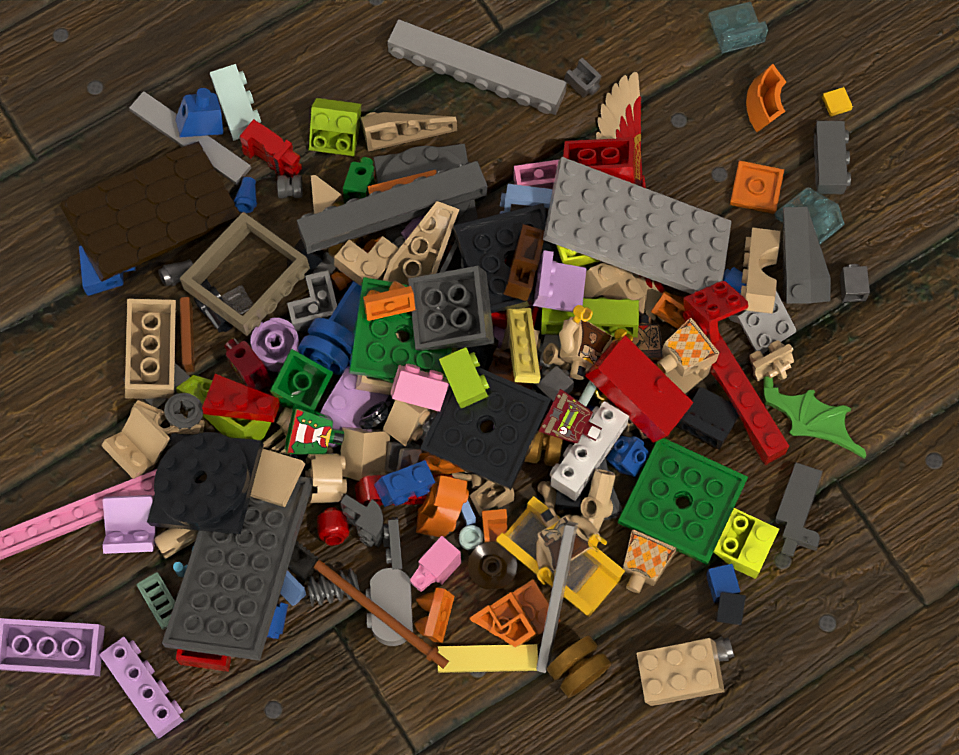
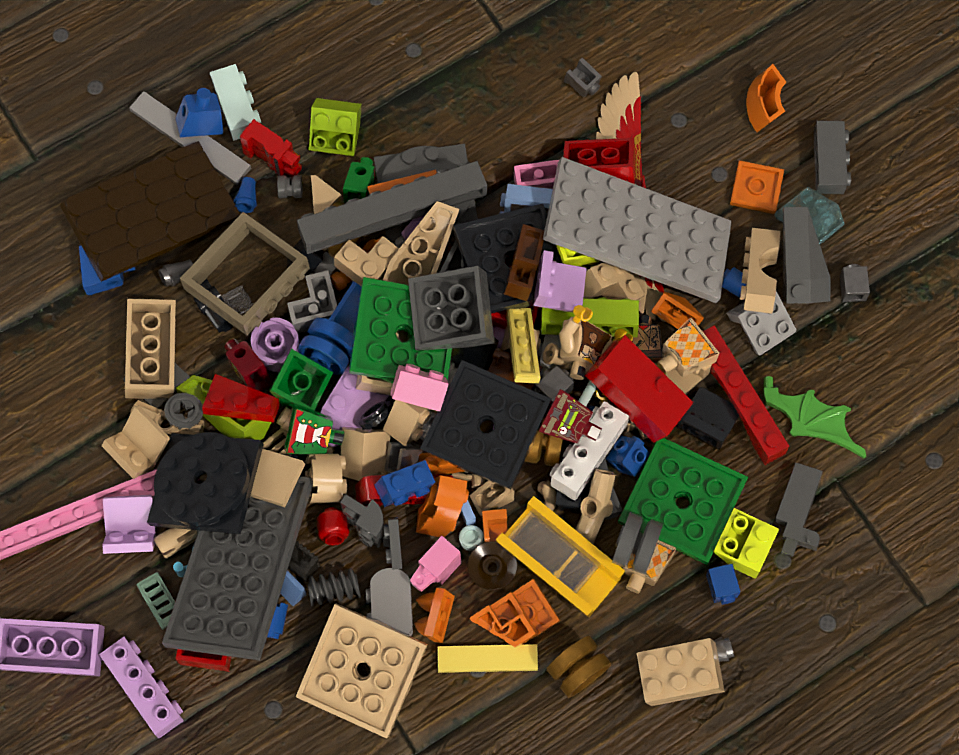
dark orange tile [180,297,195,372] -> none
dark orange bar [313,560,449,669] -> none
tan wedge [361,112,457,151] -> none
orange tile [363,281,415,321] -> none
light grey brick [388,19,567,115] -> none
lime brick [439,347,490,408] -> none
torso [536,508,607,585] -> none
light grey tile [536,521,578,673] -> none
red bracket [683,281,749,344] -> none
clear light blue bracket [708,2,768,53] -> none
black panel [715,592,746,625] -> none
tan hips [749,340,794,382] -> none
yellow tile [822,87,853,117] -> none
none -> tan piece [296,603,428,738]
none -> dark grey wheel [612,511,664,575]

